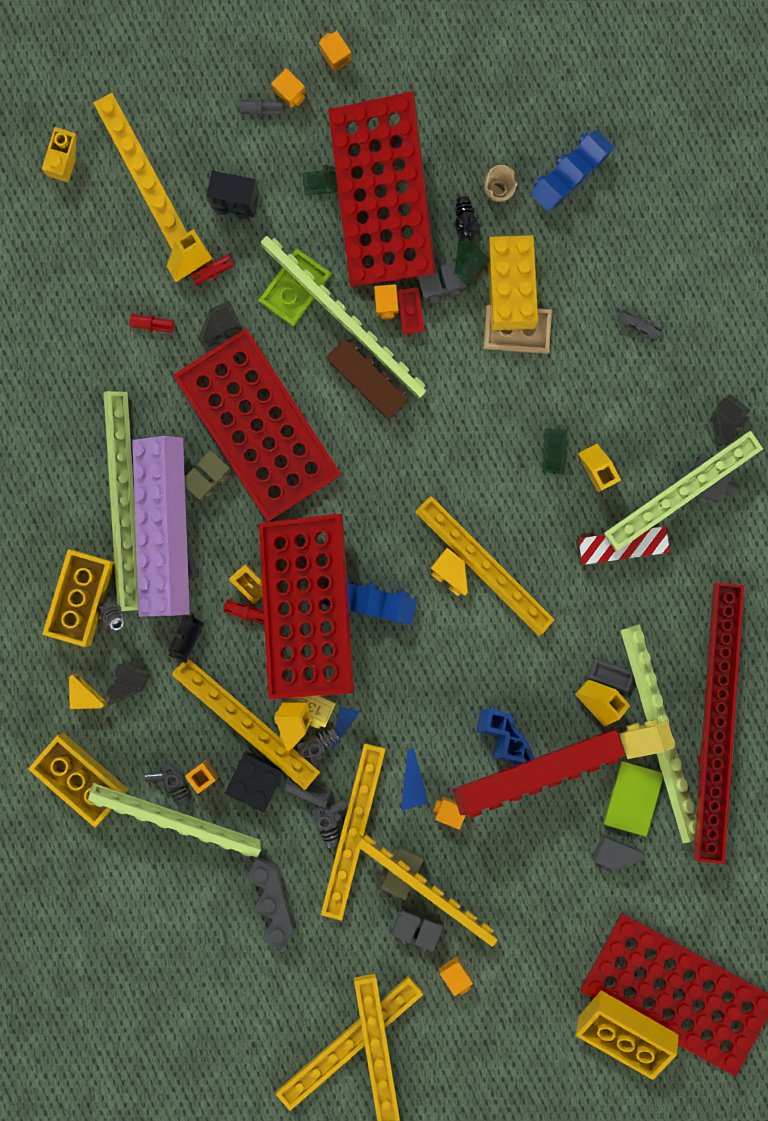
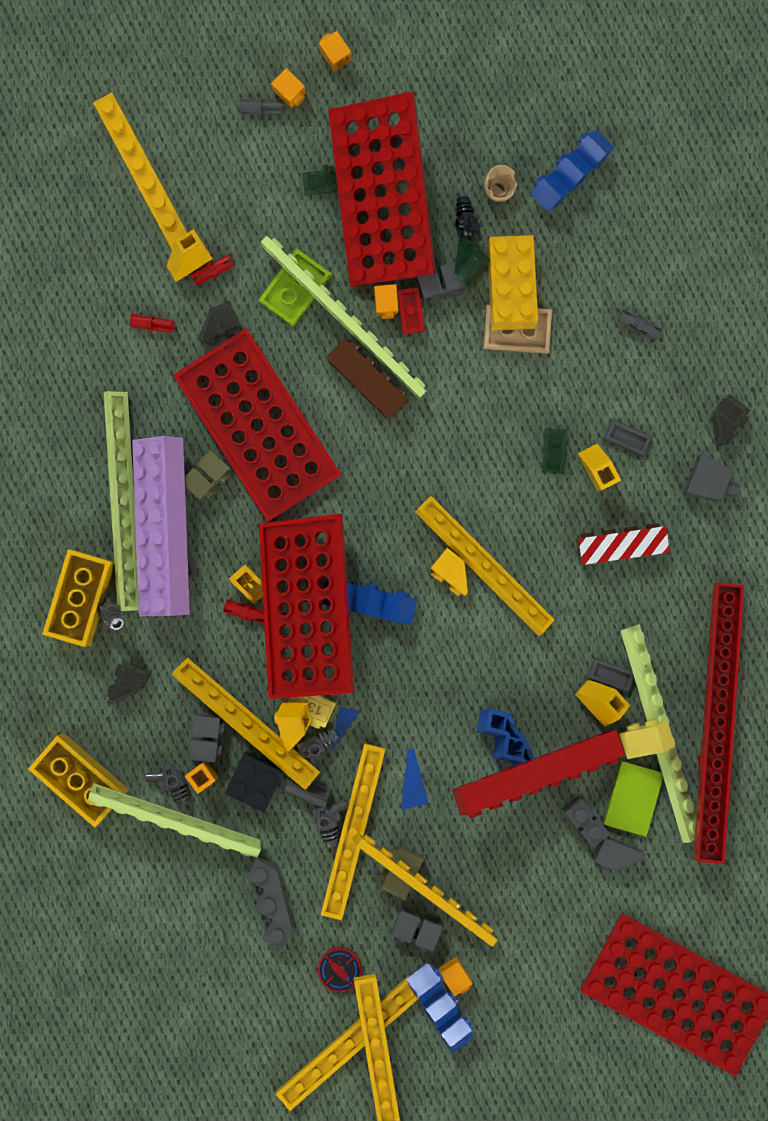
yellow slope [42,127,77,183] -> none
yellow slope [69,673,108,709] -> none
black hinge [168,615,204,663] -> none
black brick [206,170,260,219] -> none
light orange brick [432,796,466,830] -> none
yellow brick [575,991,679,1080] -> none
yellowish green plate [603,431,763,551] -> none
none -> dark grey piece [189,714,225,762]
none -> tile [318,947,362,993]
none -> brick [406,963,474,1053]
none -> dark grey piece [562,795,610,848]
none -> dark grey tile [603,419,652,457]

